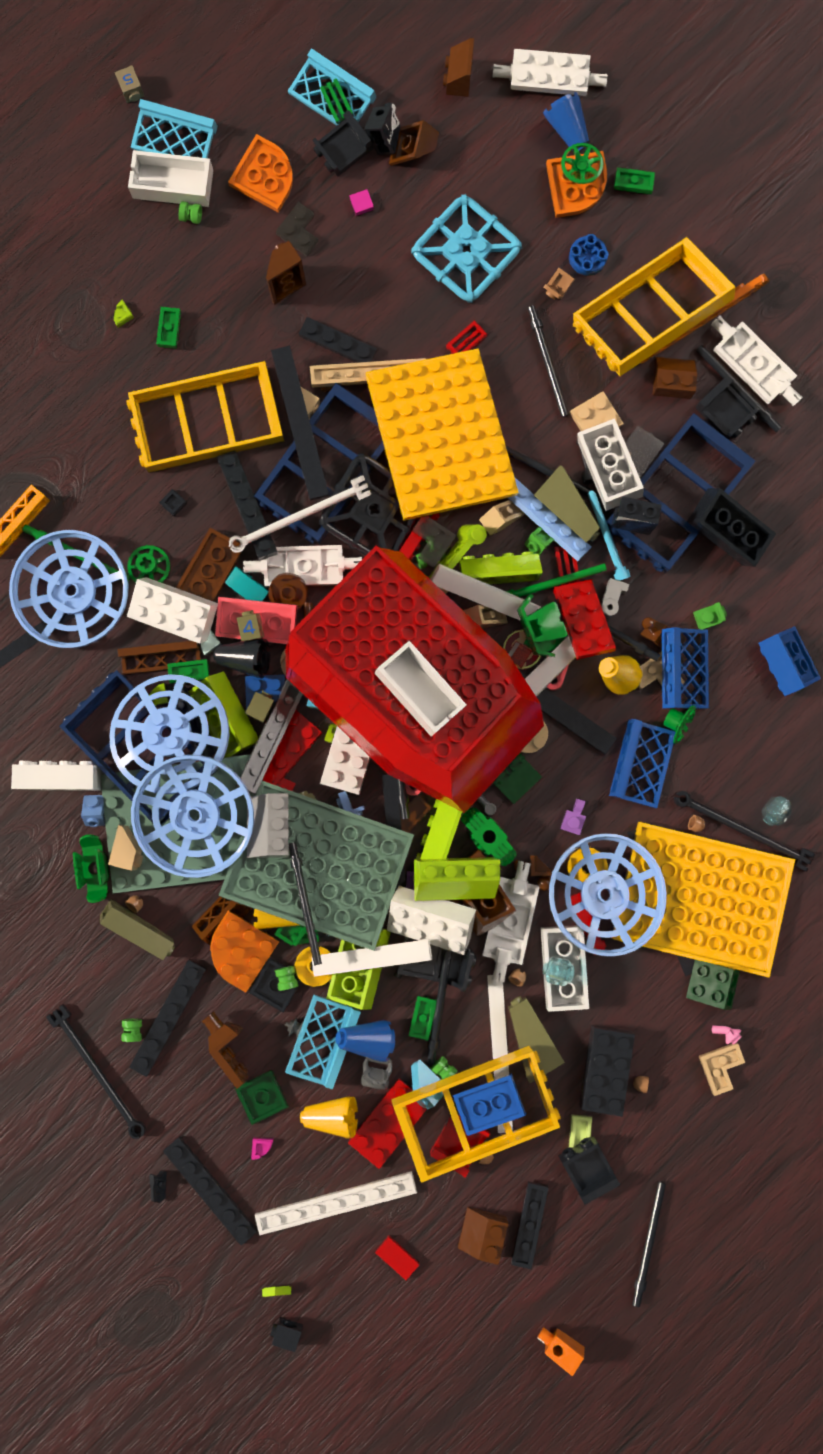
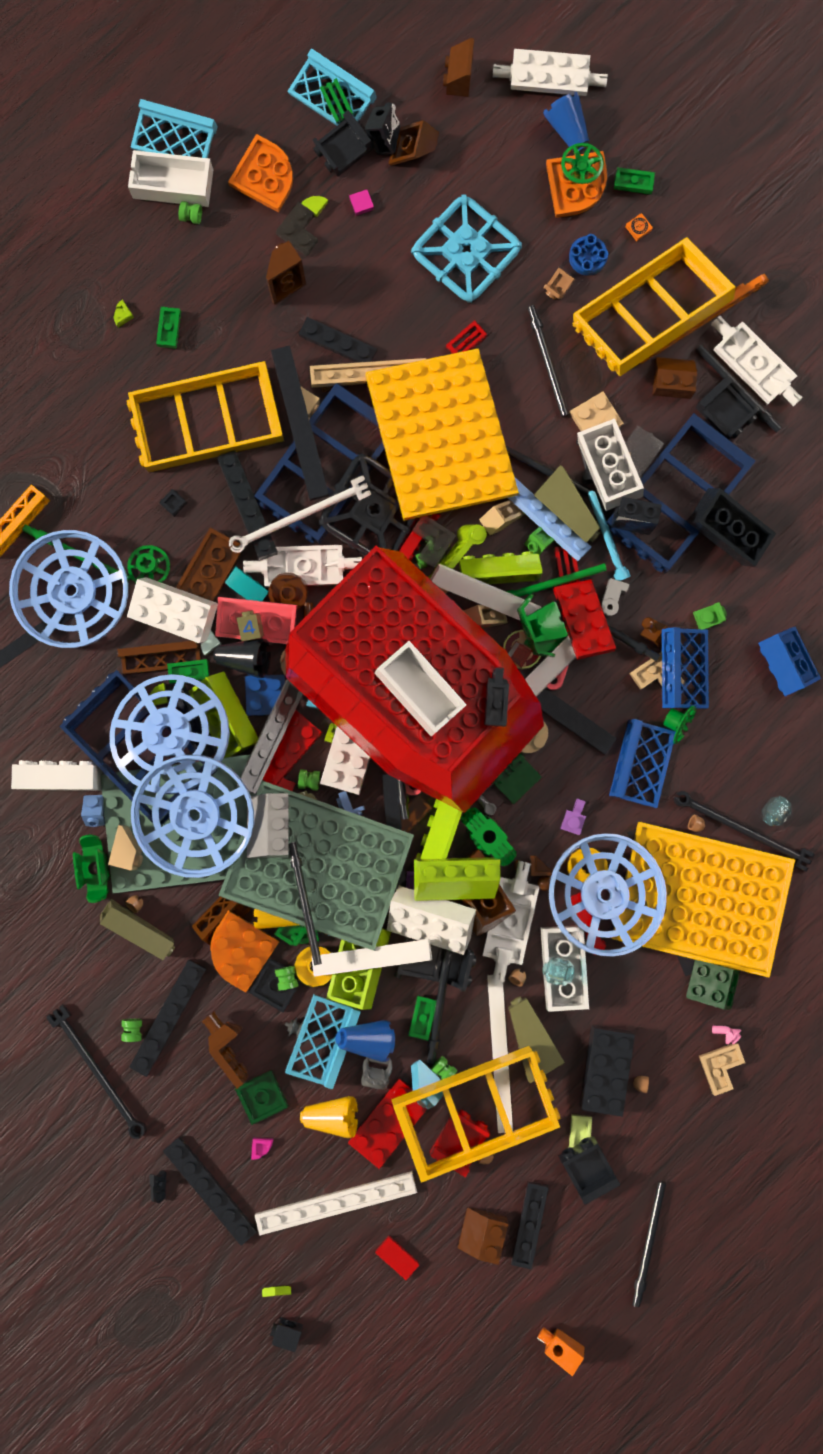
dark tan brick [115,66,144,103] -> none
olive brick [245,691,276,723] -> none
blue plate [453,1074,526,1136] -> none
yellow cone [599,655,642,695] -> none
none -> bright green wheel [298,769,320,791]
none -> lime tile [301,196,328,217]
none -> black hinge [484,667,509,727]
none -> orange tile [625,213,653,242]

